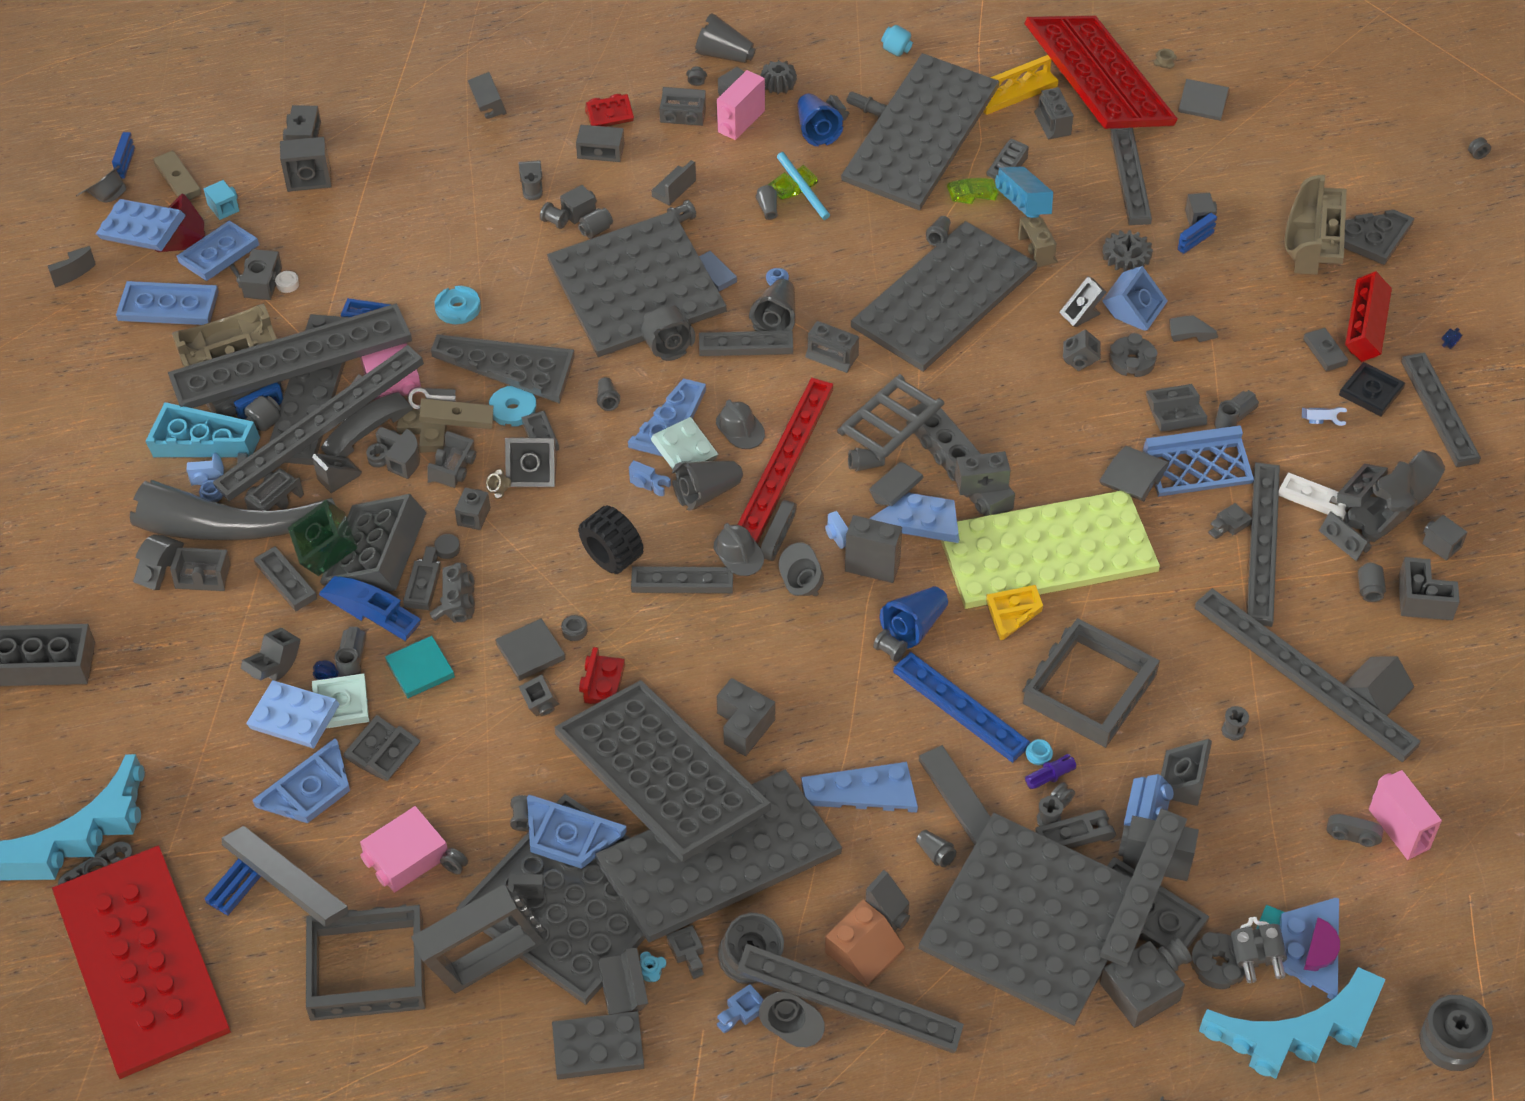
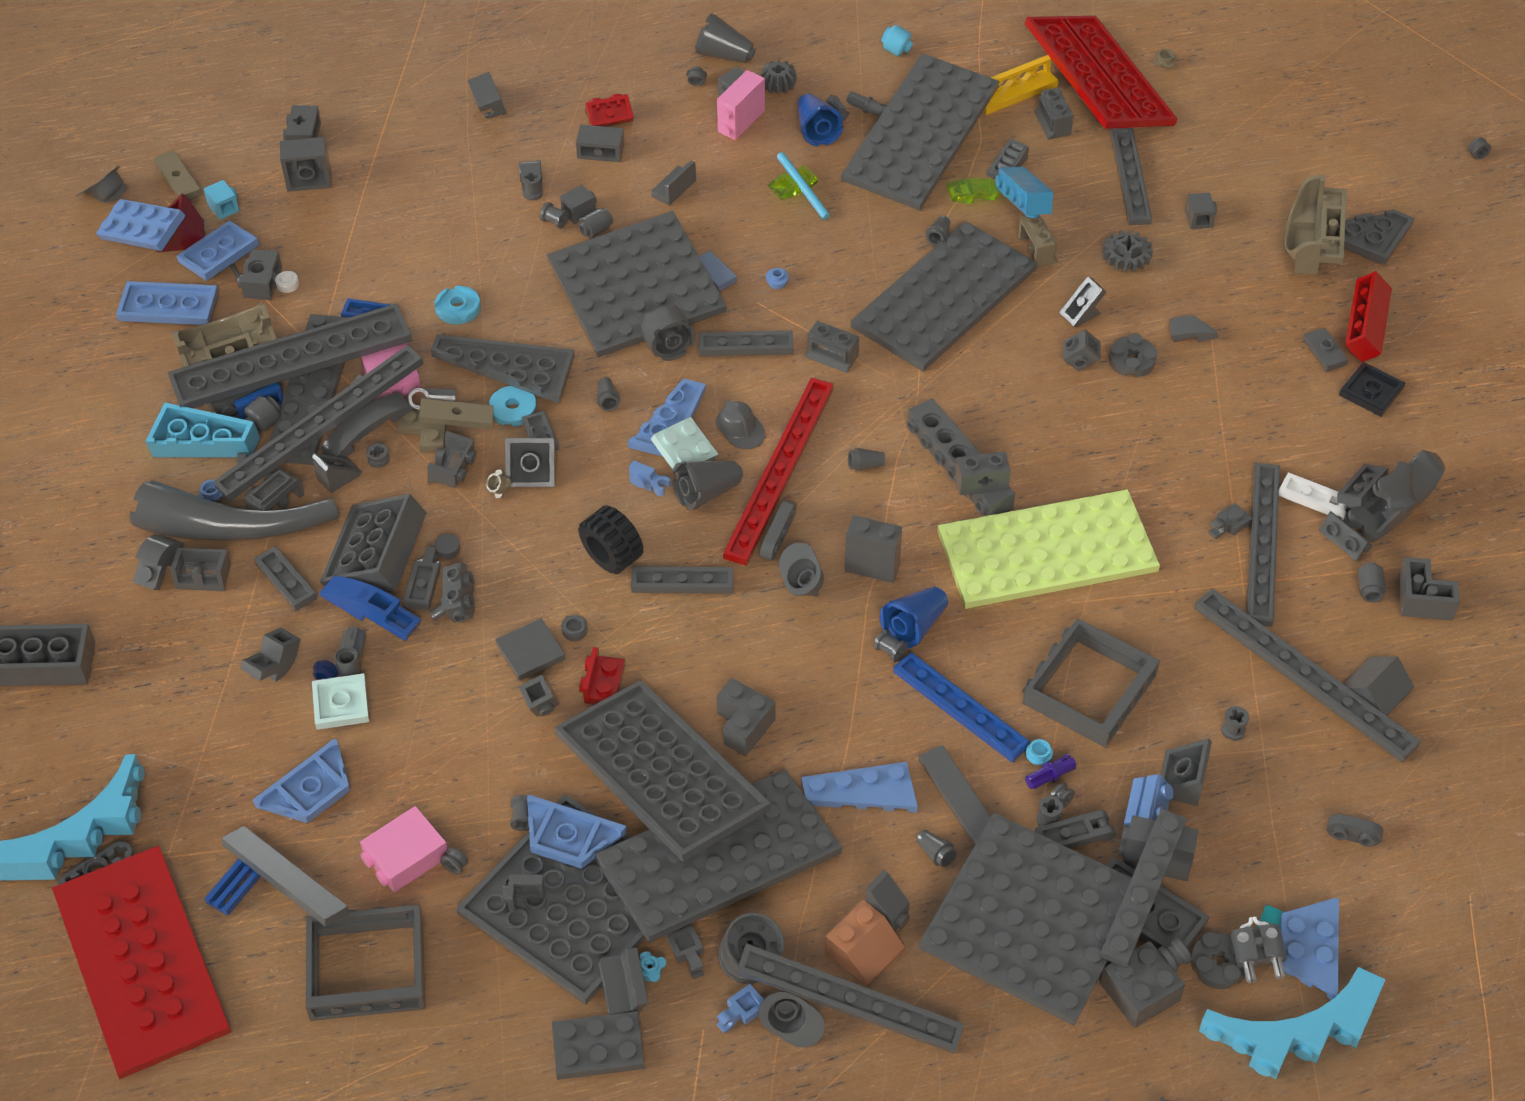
dark grey slope [48,246,96,287] -> none
blue tile [112,132,135,179] -> none
light blue plate [187,453,224,486] -> none
light blue plate [246,680,340,749] -> none
clear green brick [288,500,357,576] -> none
dark grey slope [343,715,420,781] -> none
dark grey brick [375,427,420,479] -> none
teal tile [385,636,455,699] -> none
dark grey window [411,884,545,994] -> none
dark grey brick [455,488,491,530] -> none
dark grey window [659,87,706,126] -> none
dark grey bush [667,200,696,223] -> none
dark grey piece [713,523,764,576] -> none
dark grey cone [749,279,796,331] -> none
dark grey cone [756,185,778,220] -> none
light blue plate [825,511,848,549] -> none
dark grey bar [837,374,945,461] -> none
dark grey slope [869,462,924,506] -> none
medium blue wing [870,493,960,543] -> none
yellow wing [986,585,1043,640] -> none
dark grey slope [1100,446,1169,502] -> none
medium blue slope [1102,266,1168,331] -> none
medium blue fence [1142,425,1254,497] -> none
dark grey slope [1146,384,1207,432] -> none
dark grey slope [1178,79,1230,121] -> none
blue tile [1178,213,1217,254] -> none
dark grey piece [1215,390,1259,429] -> none
plate [1302,407,1347,426] -> none
magenta tile [1304,917,1340,971] -> none
bright pink brick [1369,770,1442,860] -> none
dark grey tile [1401,353,1481,468] -> none
dark grey wheel [1419,995,1493,1071] -> none
dark grey brick [1422,515,1467,561] -> none
clear blue plate [1441,327,1463,350] -> none

